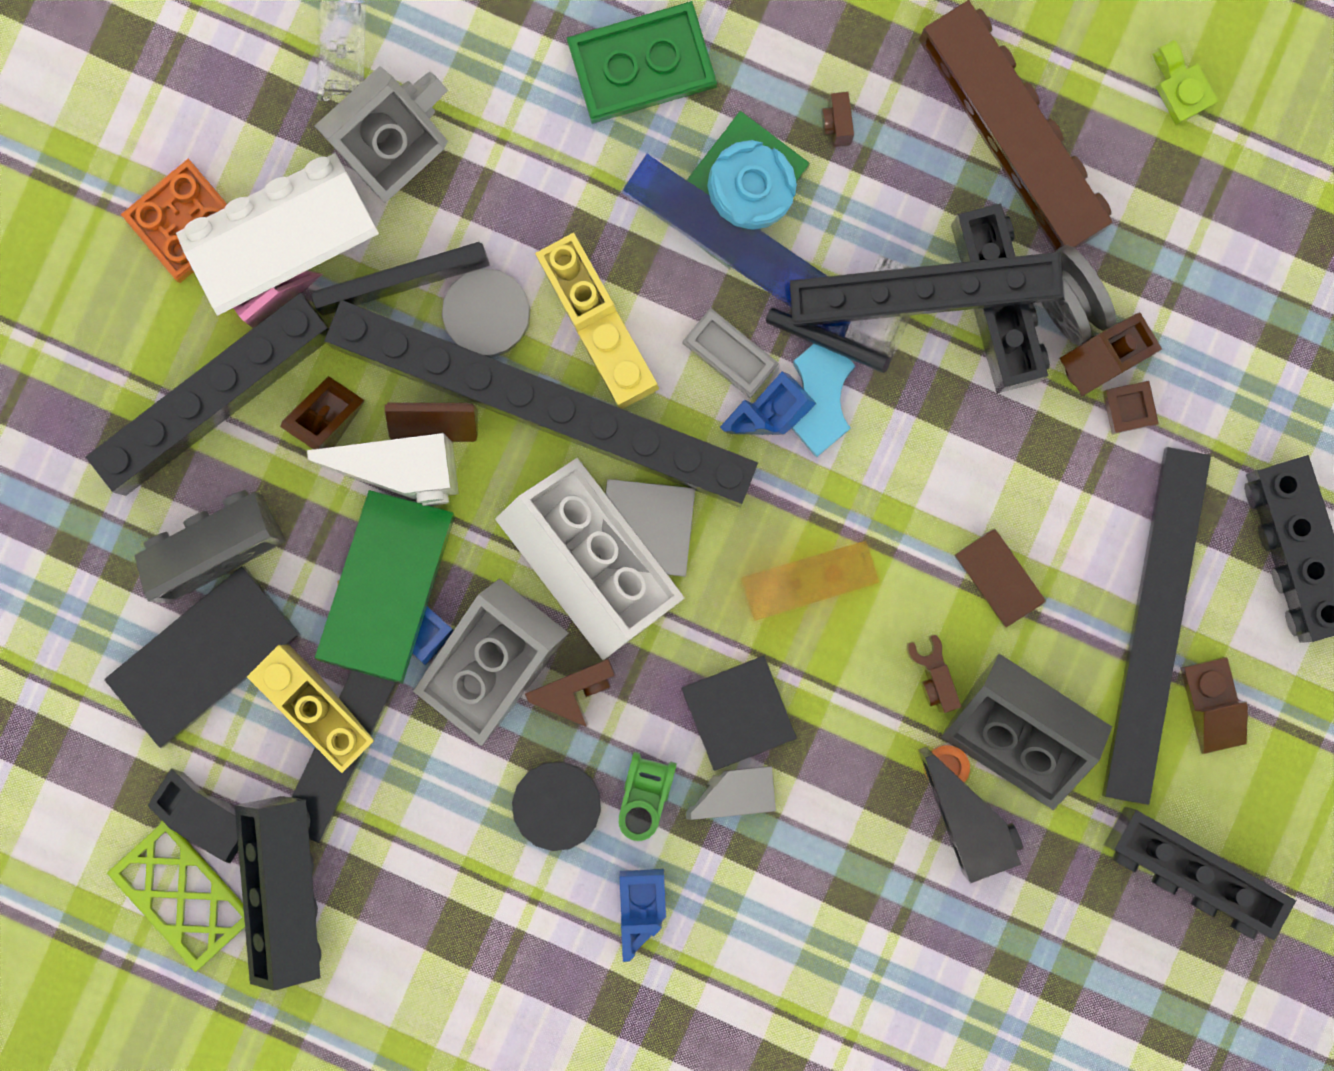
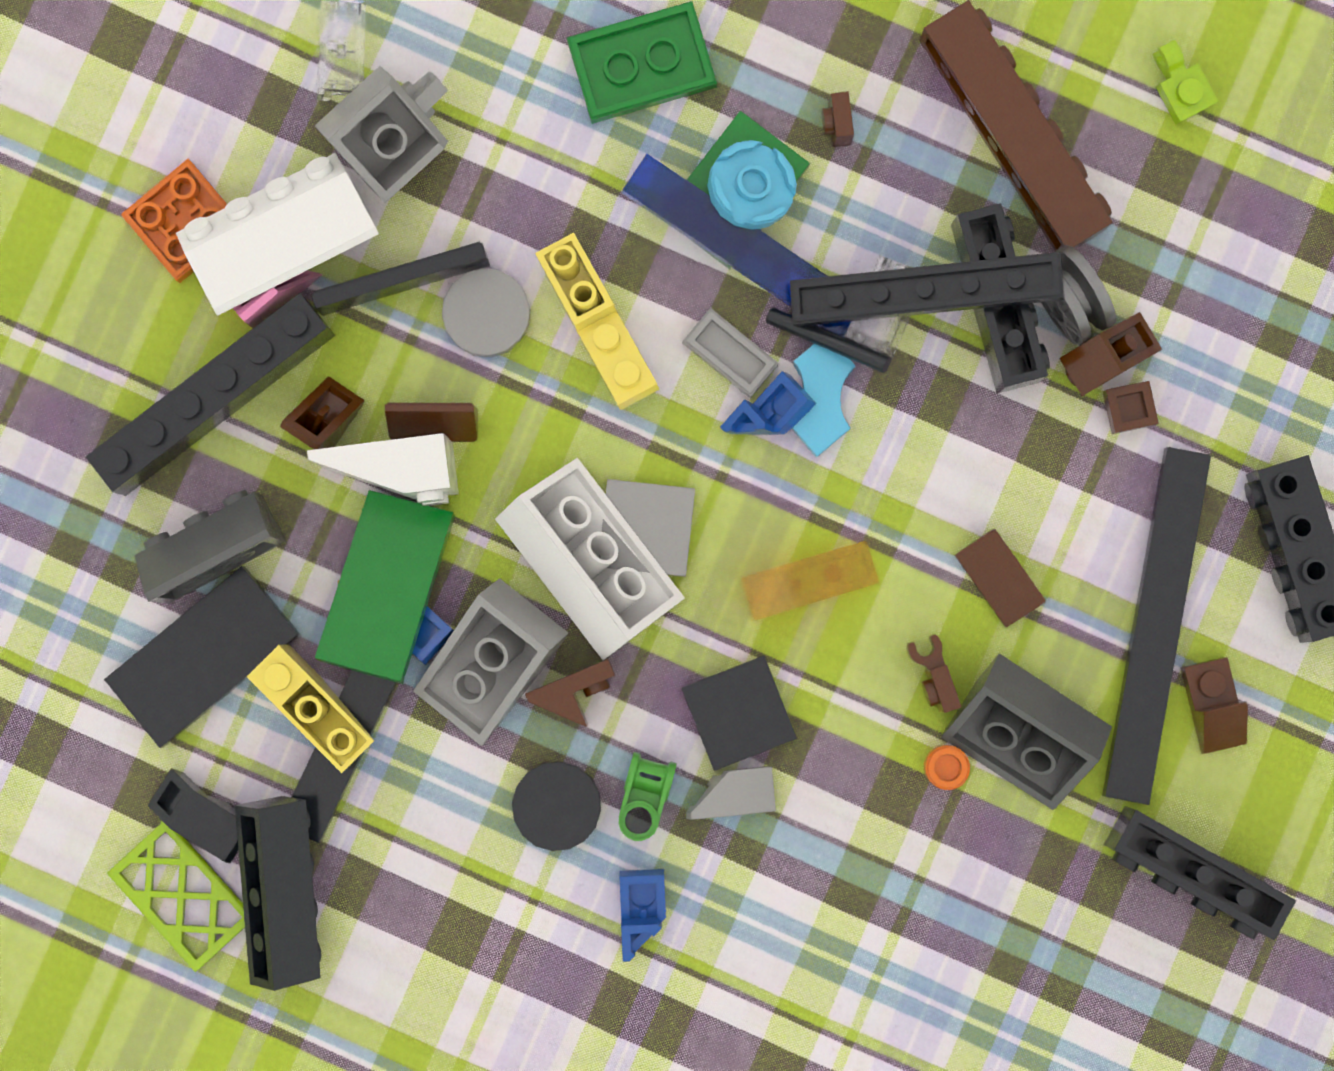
black brick [324,300,759,508] -> none
black slope [918,747,1023,884] -> none

